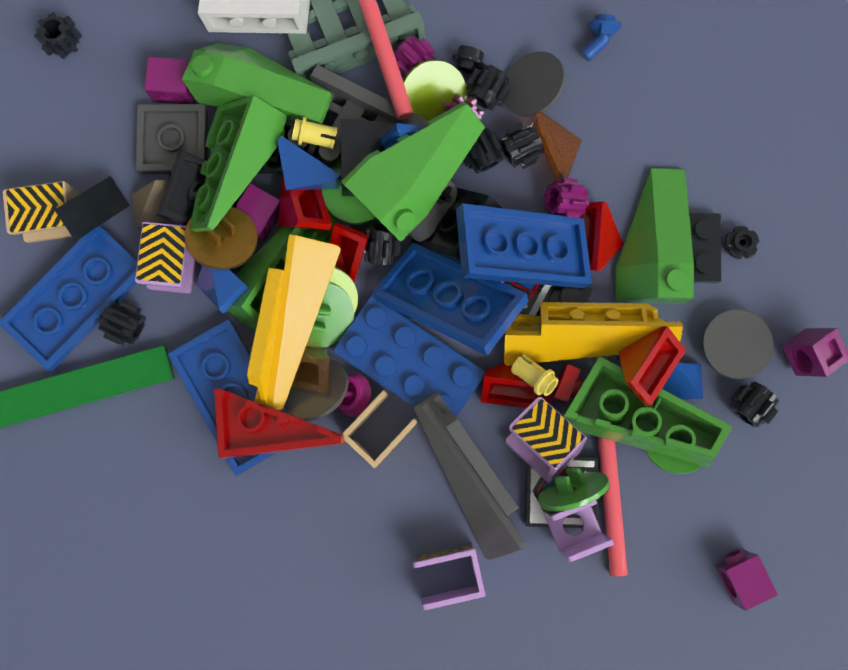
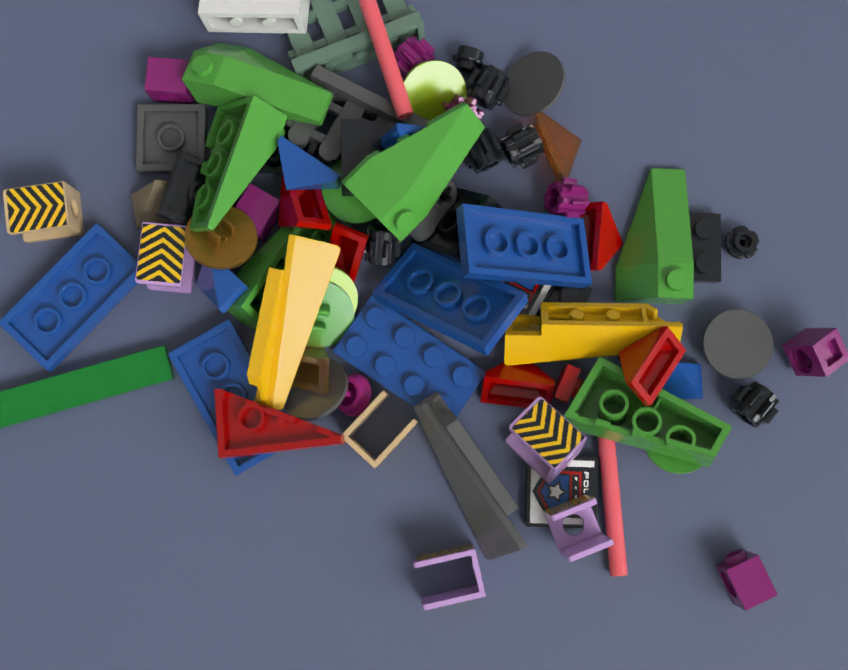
black gear [34,13,82,59] -> none
black tile [54,176,130,240] -> none
black gear [98,300,146,346] -> none
light yellow pin [292,117,338,150] -> none
light yellow pin [511,354,558,396] -> none
bright green piece [538,468,610,512] -> none
blue plate [581,14,621,61] -> none

